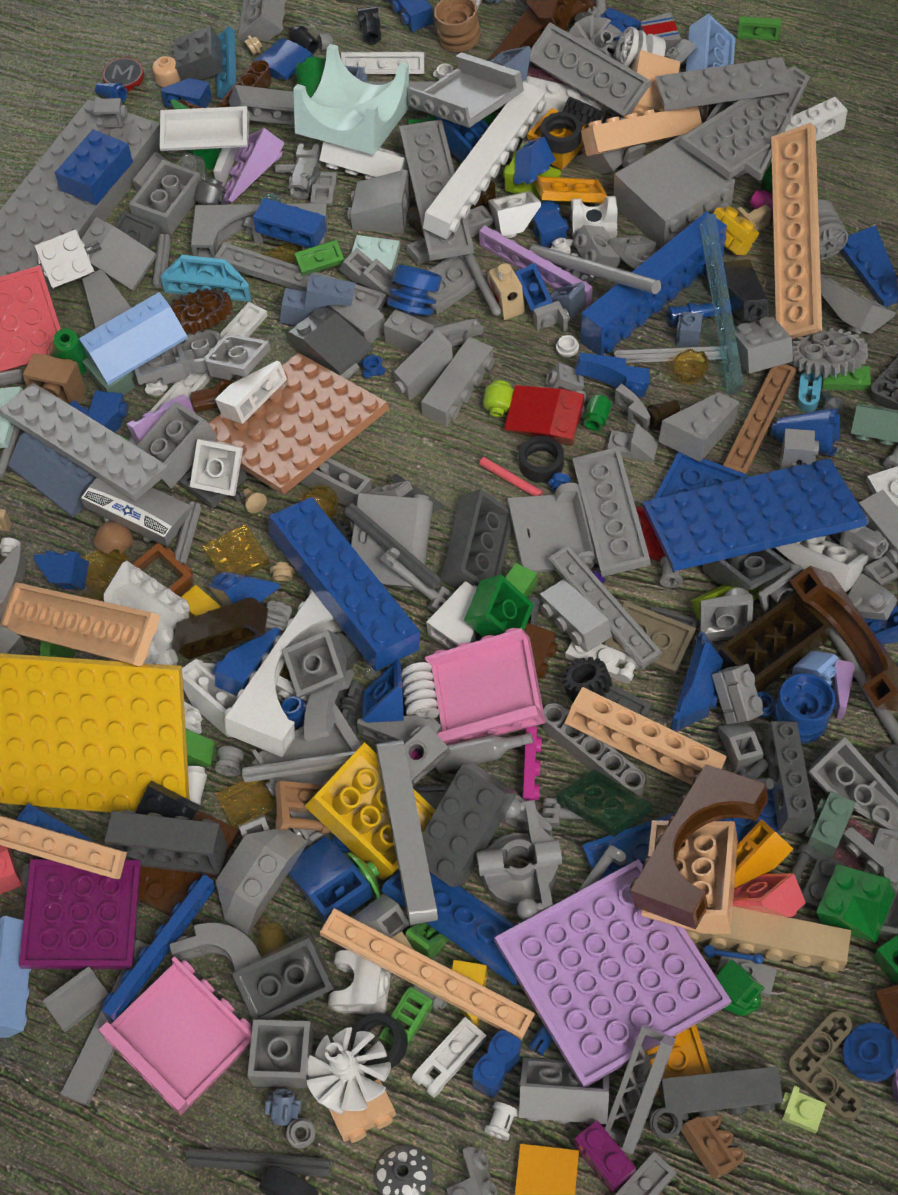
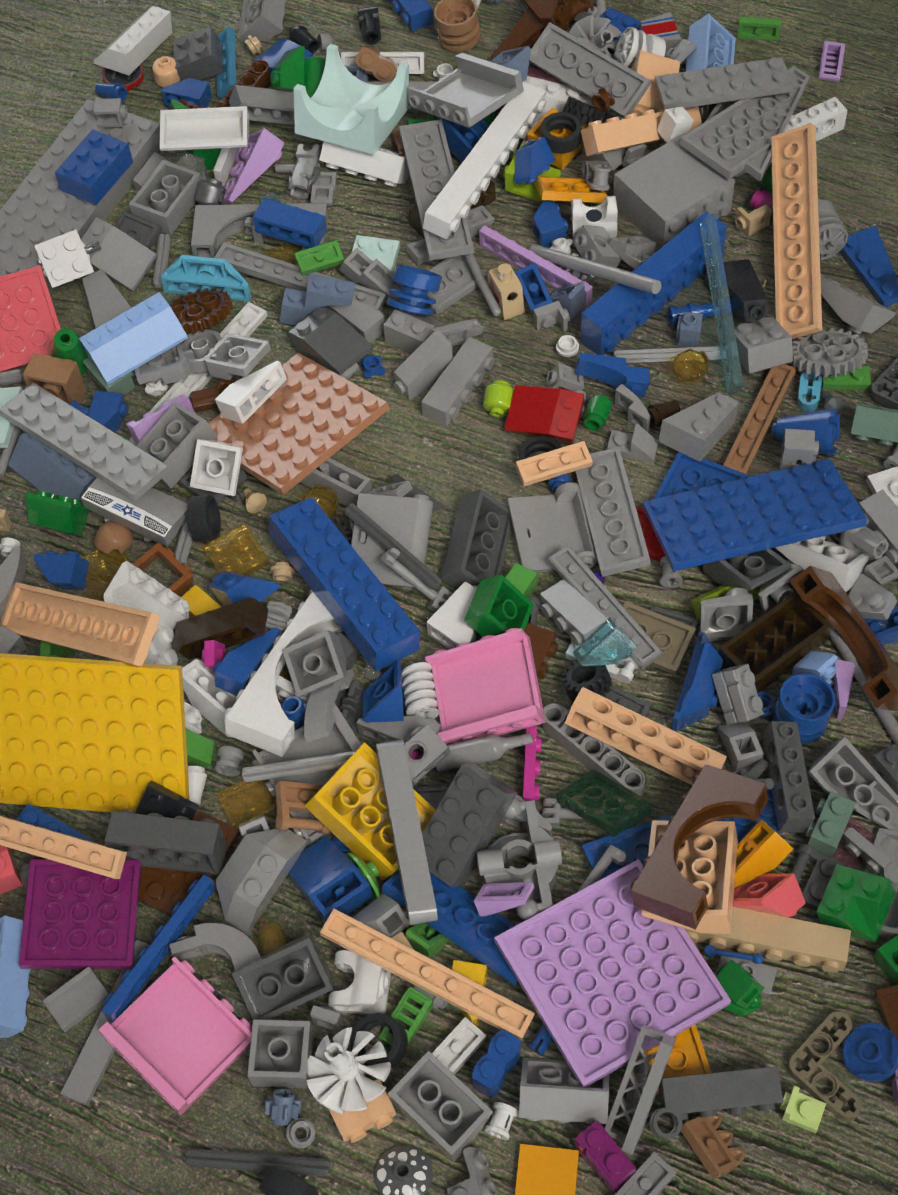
light grey slope [348,170,410,233] -> none
coral bar [479,457,543,496] -> none
white slope [488,191,541,238] -> none
yellow brick [712,206,759,255] -> none
none -> green slope [25,489,89,536]
none -> white slope [94,6,173,75]
none -> black tyre [187,494,221,542]
none -> dark pink plate [202,640,228,670]
none -> green slope [270,46,305,92]
none -> light grey tile [310,1005,343,1032]
none -> medium nougat brick [355,45,398,82]
none -> light grey slope [388,1051,493,1163]
none -> nougat piece [392,129,405,156]
none -> lavender slope [474,882,534,917]
none -> light nougat plate [515,441,593,486]
none -> clear light blue slope [573,617,637,666]
none -> light grey piece [582,160,612,191]
none -> reddish brown plate [592,87,615,112]
none -> white brick [657,107,694,143]
none -> lavender slope [818,41,845,82]

